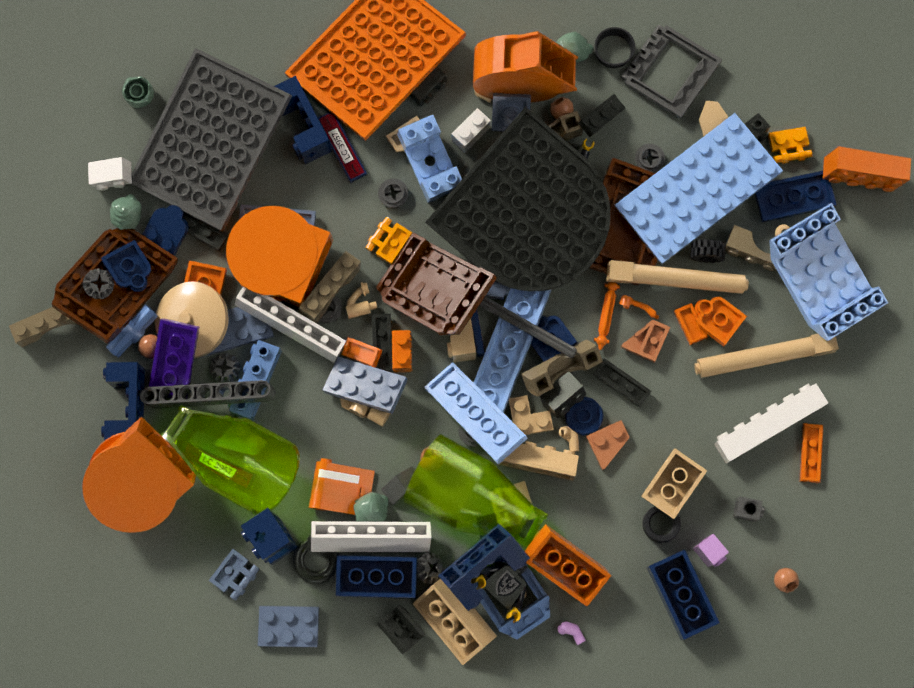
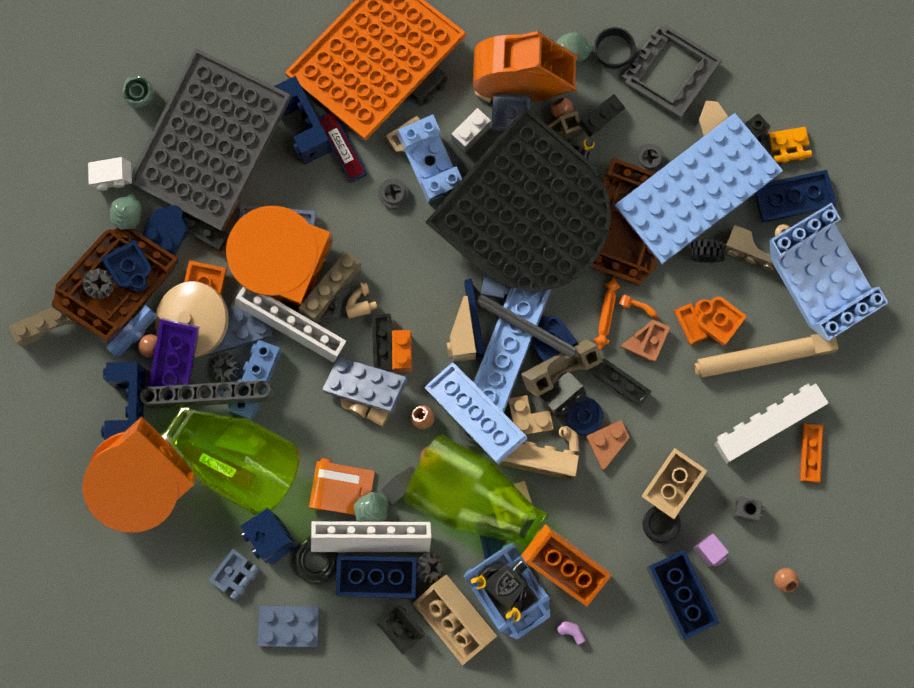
orange tile [341,337,383,368] -> none
light orange plate [365,217,412,264] -> none
reddish brown slope [376,232,497,335] -> none
dark blue plate [439,524,530,611] -> none
tan brick [606,260,749,294] -> none
orange brick [823,146,911,192] -> none
none -> nougat piece [410,405,435,429]

